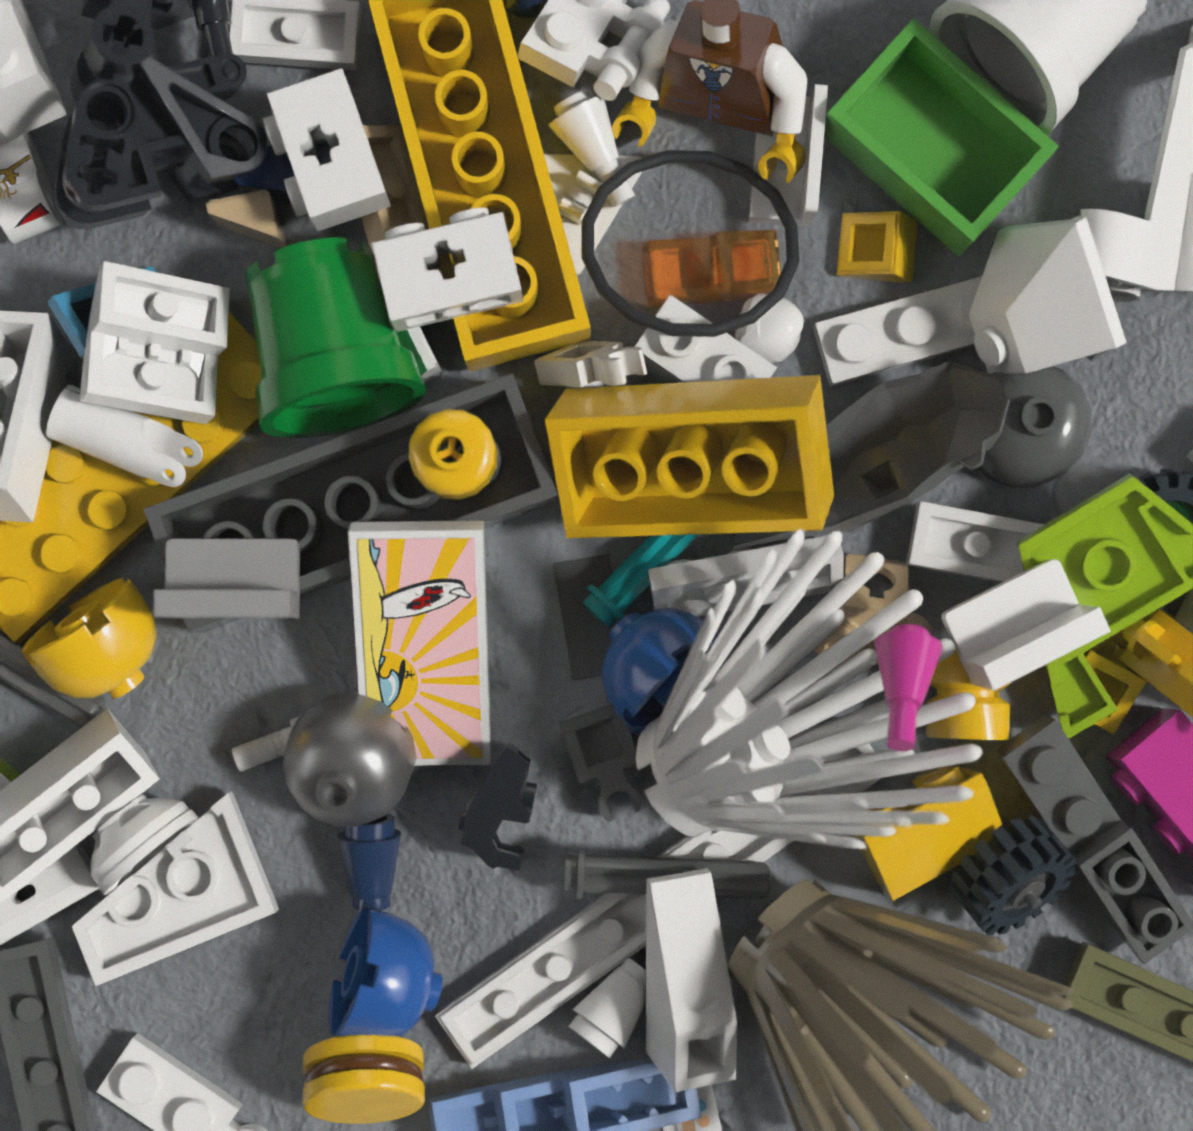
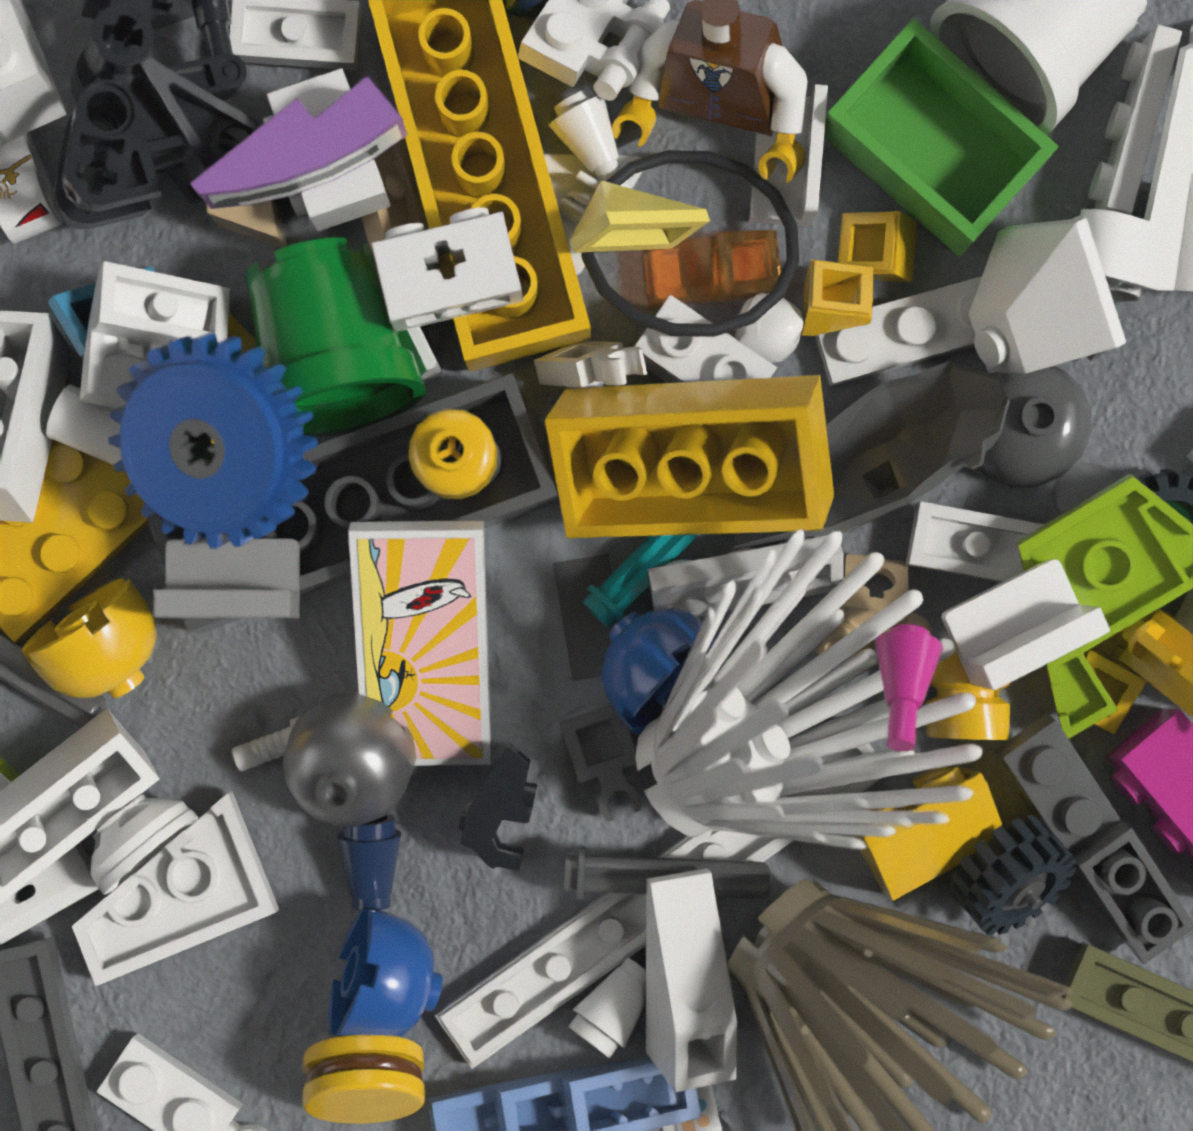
none -> blue gear [108,333,318,549]
none -> medium lavender slope [190,76,407,209]
none -> light yellow slope [569,180,710,253]
none -> yellow slope [801,259,873,336]
none -> white plate [1088,24,1182,215]

